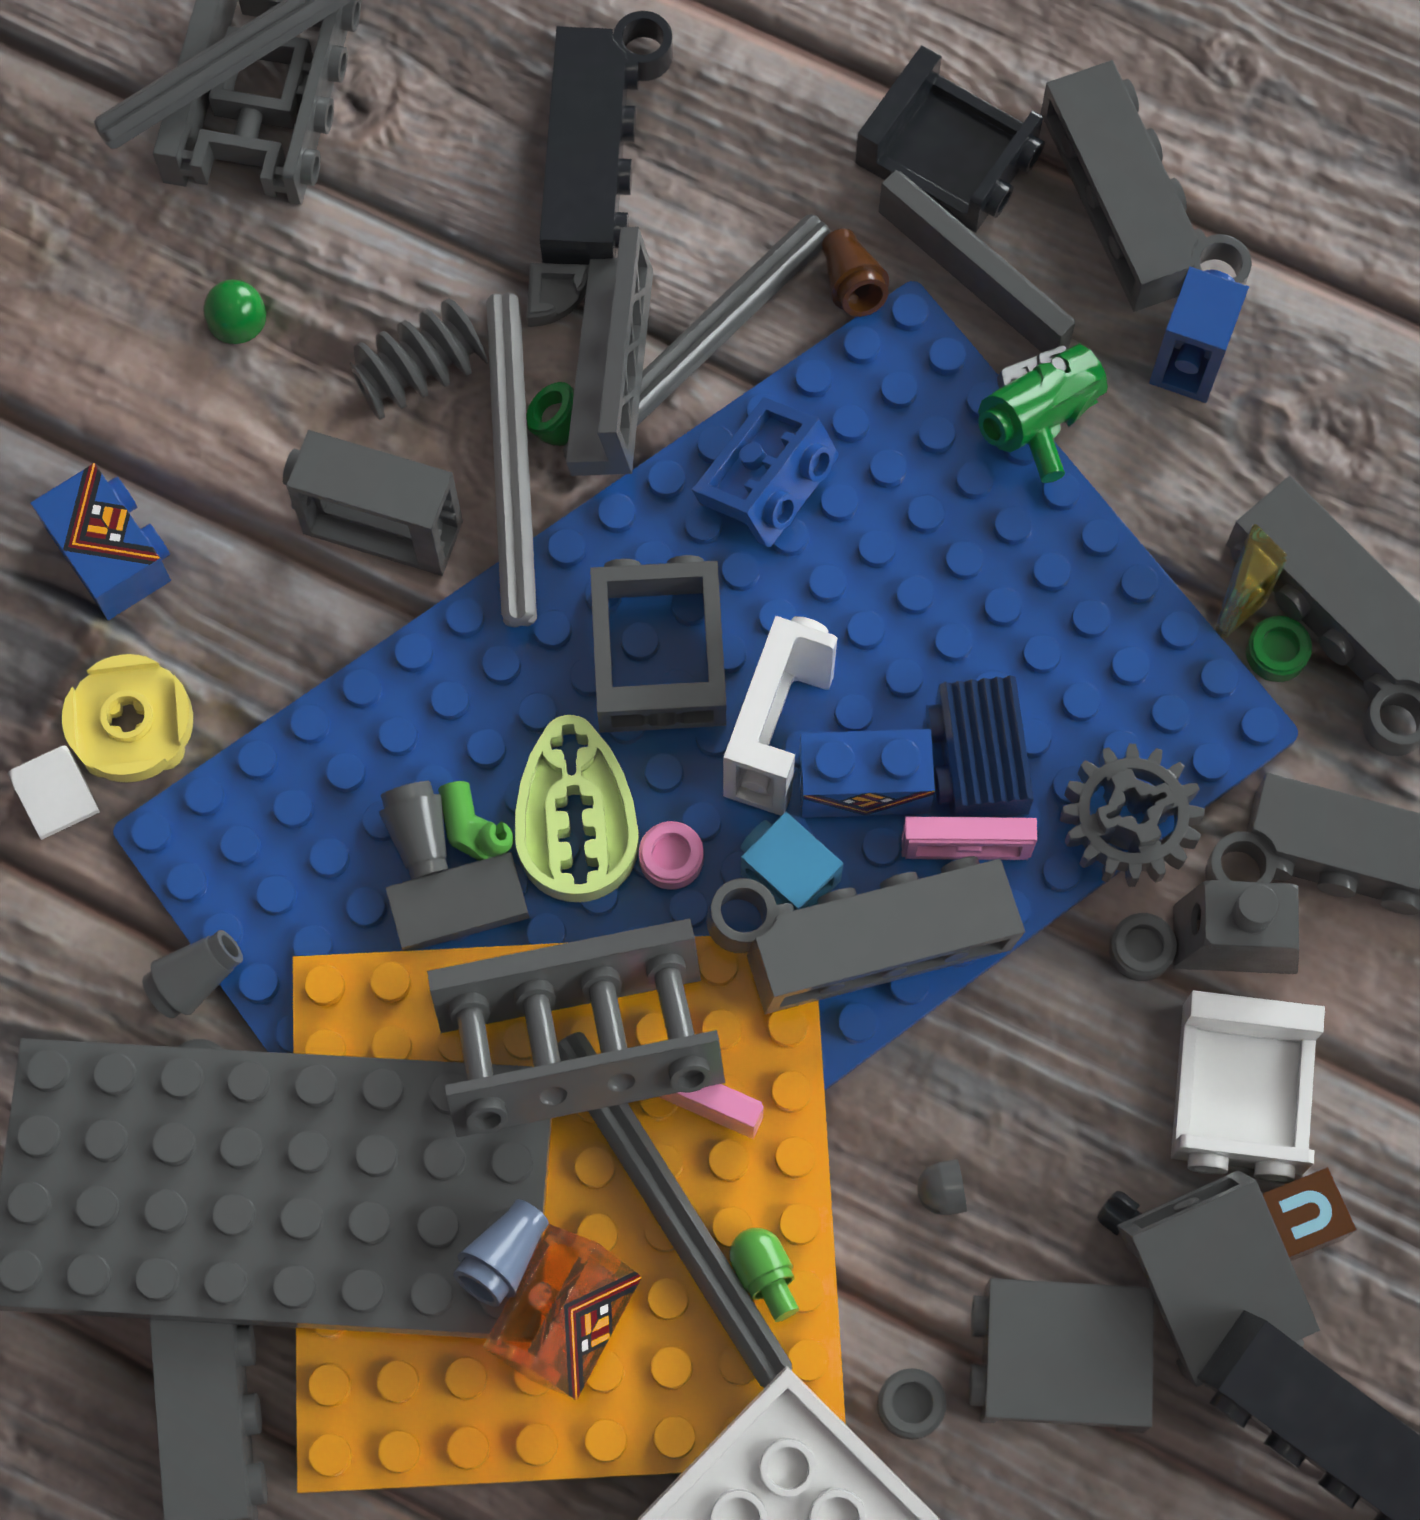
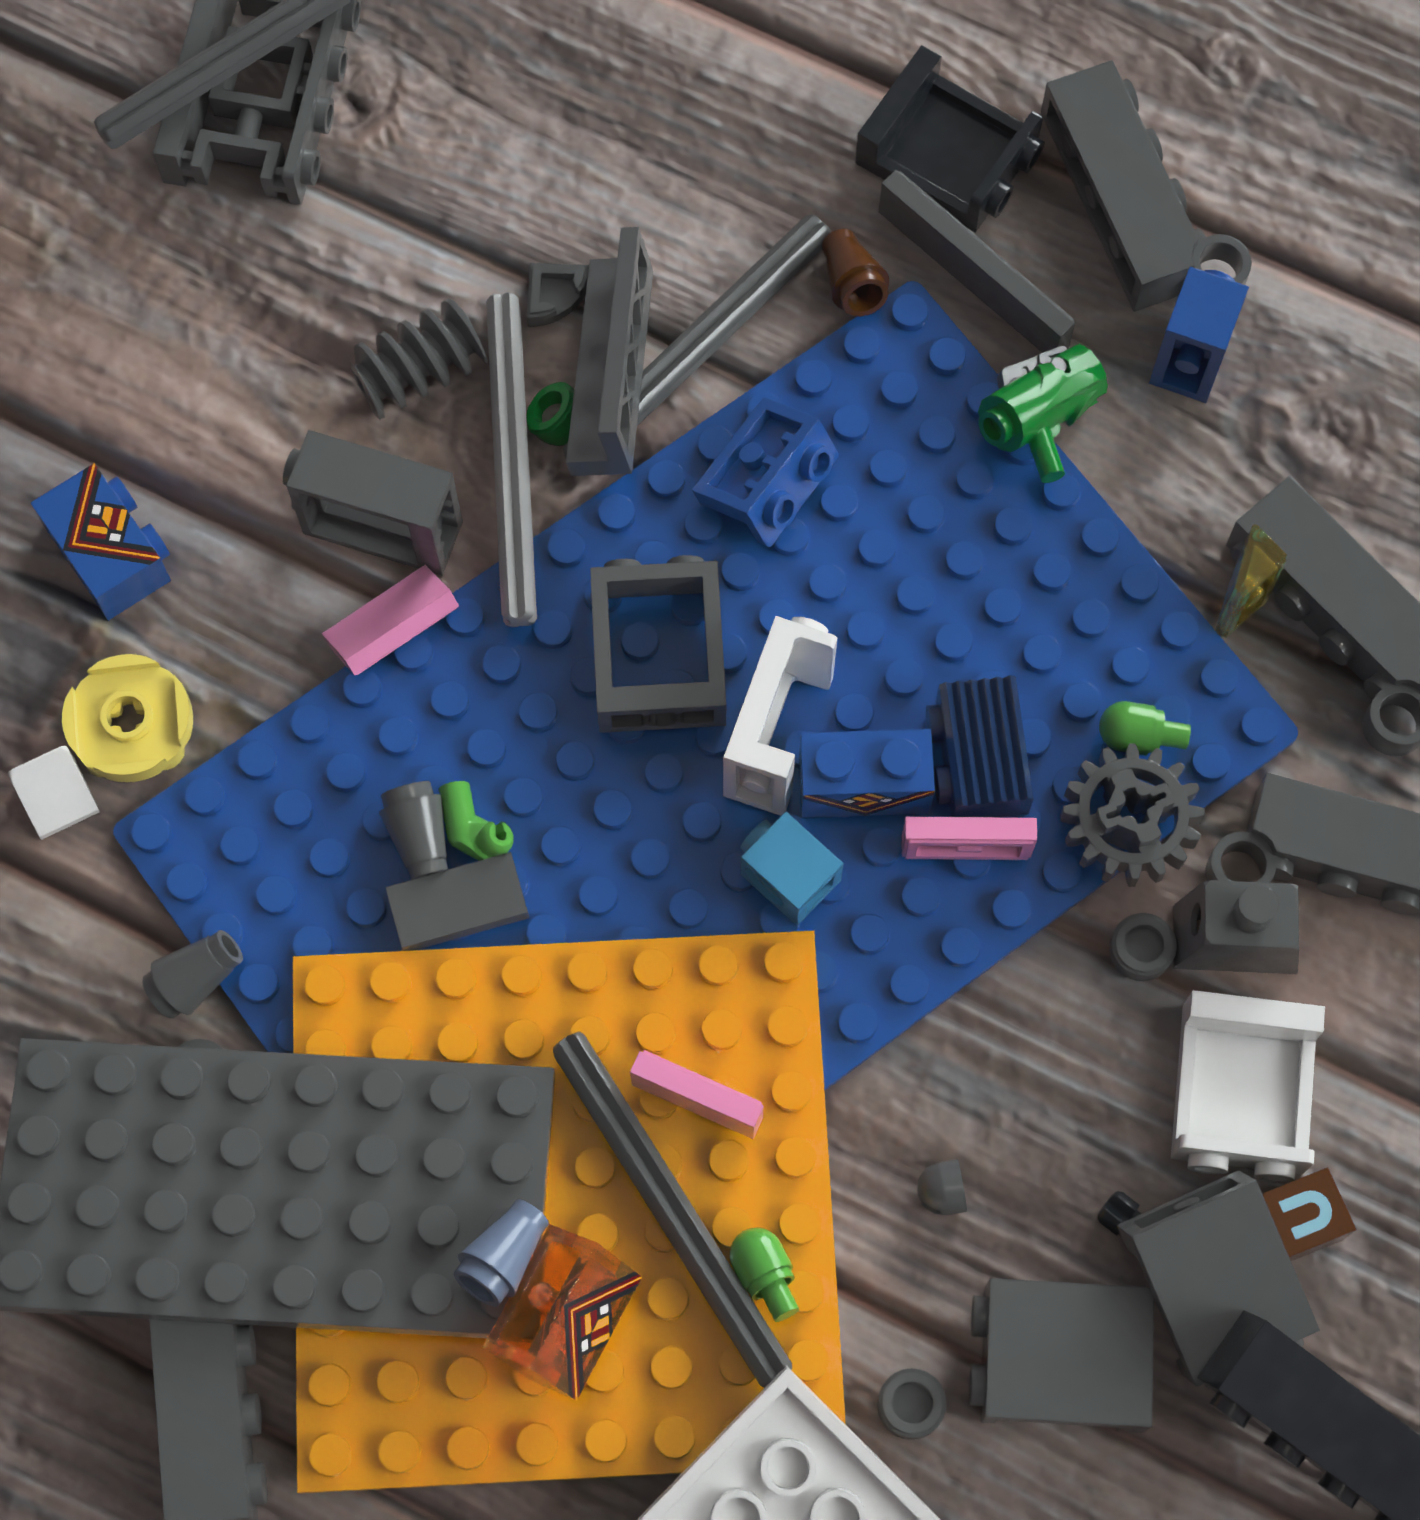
green piece [203,280,266,344] -> none
dark grey fence [427,918,725,1138] -> none
yellowish green piece [515,715,639,902] -> none
black hinge [539,11,673,265] -> none
bright pink tile [639,821,704,889] -> none
dark grey hinge [706,856,1025,1014] -> none
green tile [1245,616,1312,682] -> none
none -> bright pink tile [322,565,459,676]
none -> bright green cylinder [1099,701,1191,756]

